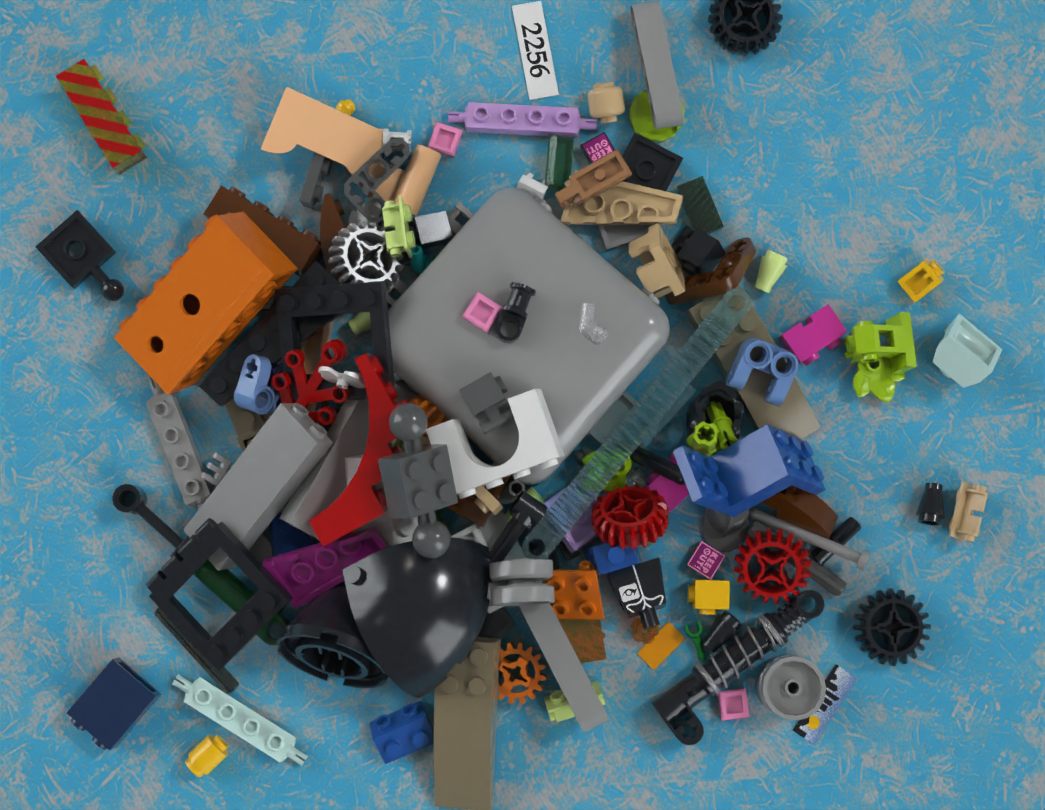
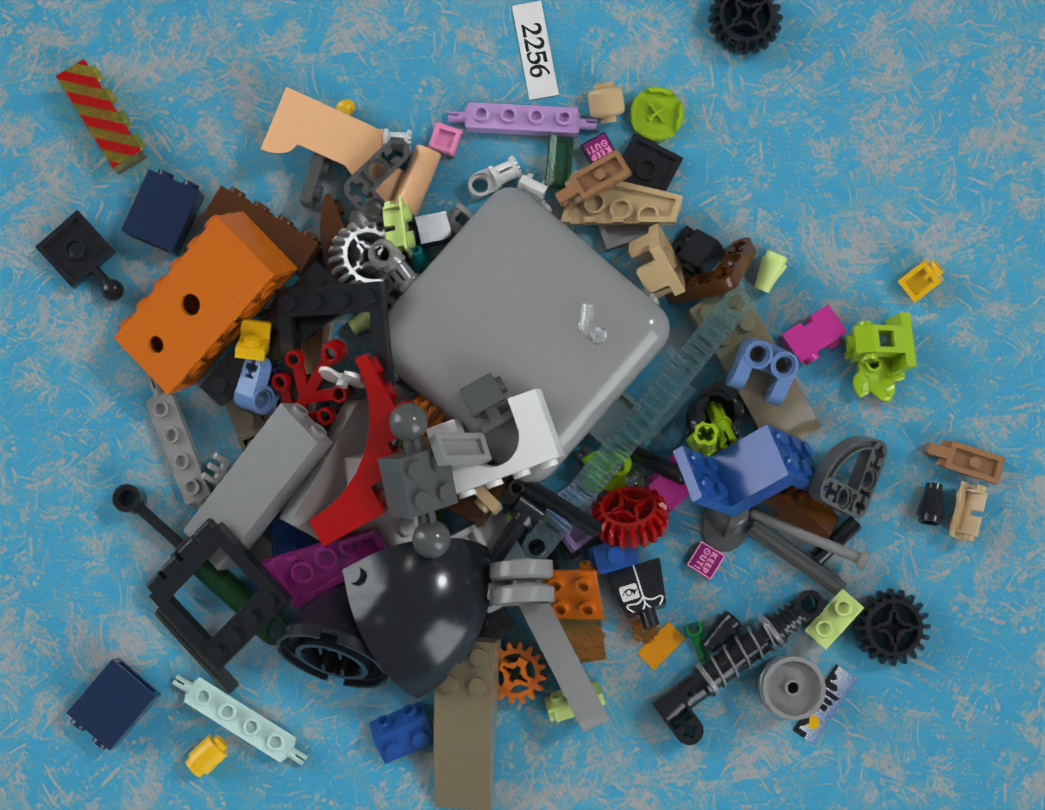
bright pink tile [462,292,502,333] -> none
black connector [495,282,536,344] -> none
light grey beam [630,0,683,130] -> none
tile [676,176,724,234] -> none
yellow brick [687,579,730,615] -> none
bright pink tile [717,688,750,721] -> none
red gear [734,528,812,605] -> none
light aqua brick [933,314,1002,388] -> none
none -> dark blue brick [121,169,205,257]
none -> yellow bracket [235,319,271,361]
none -> light grey connector [368,239,420,292]
none -> light grey tile [429,432,492,466]
none -> white connector [468,155,523,200]
none -> black axle [524,482,603,537]
none -> yellowish green hinge [804,589,864,650]
none -> dark grey beam [809,436,887,519]
none -> medium nougat hinge [923,440,1006,485]

